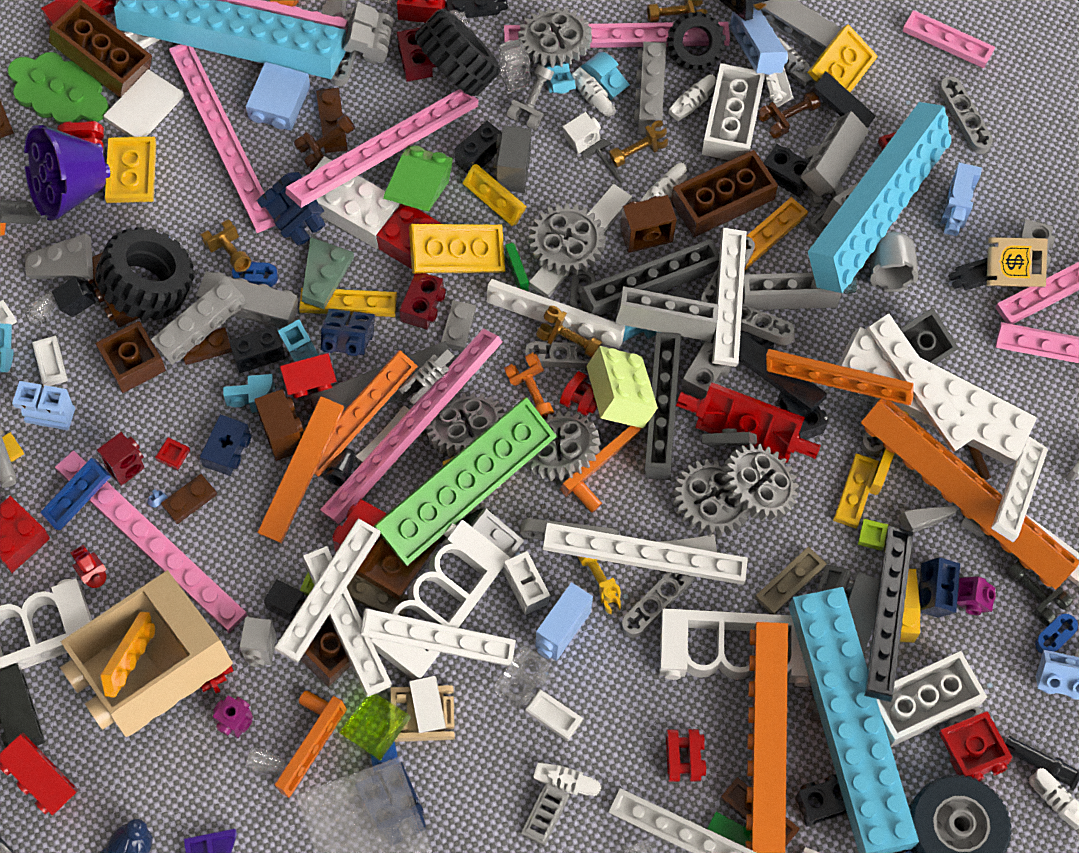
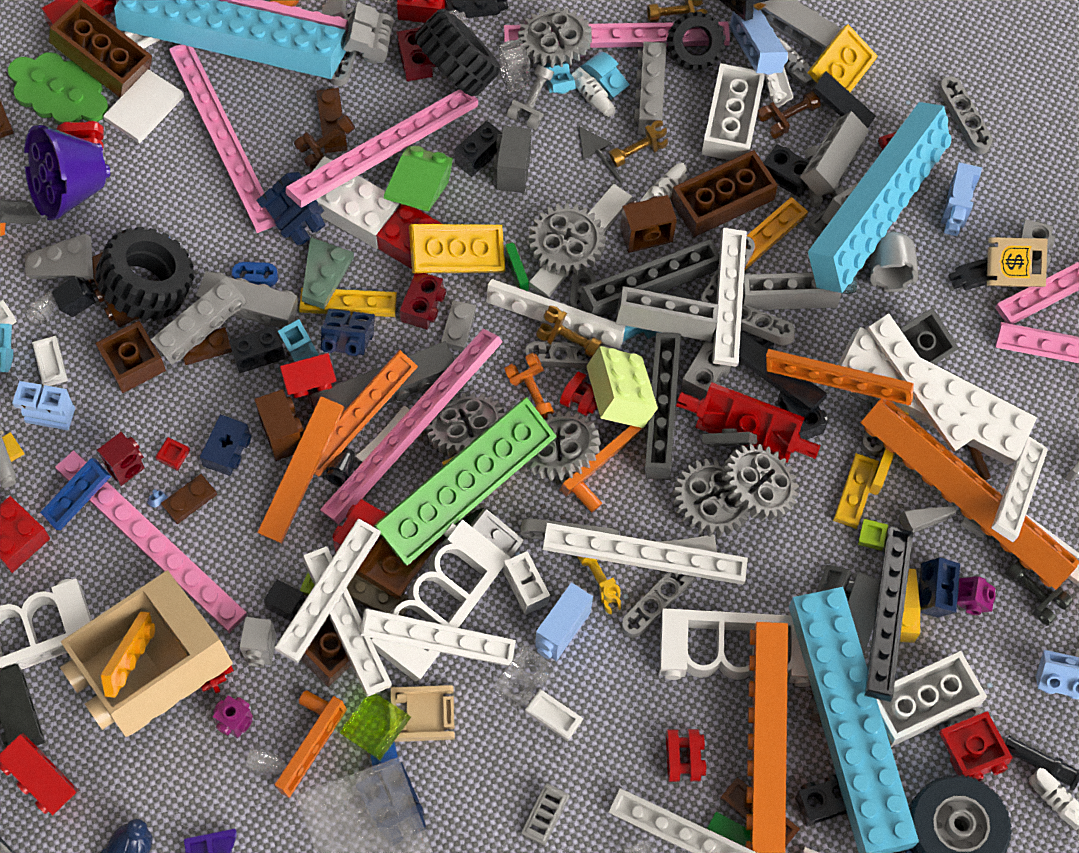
red hips [71,545,107,588] -> none
yellow plate [105,137,156,203] -> none
pearl gold bar [200,219,251,272] -> none
medium azure brick [223,374,275,413] -> none
light blue brick [246,62,310,131] -> none
light grey hinge [398,349,454,405] -> none
white tile [409,676,446,733] -> none
yellow tile [462,164,527,226] -> none
white hinge [534,763,601,796] -> none
white brick [563,112,601,154] -> none
white hinge [669,74,717,121] -> none
dark tan plate [755,546,827,615] -> none
bright pink plate [902,10,995,68] -> none
blue beam [1035,614,1078,654] -> none

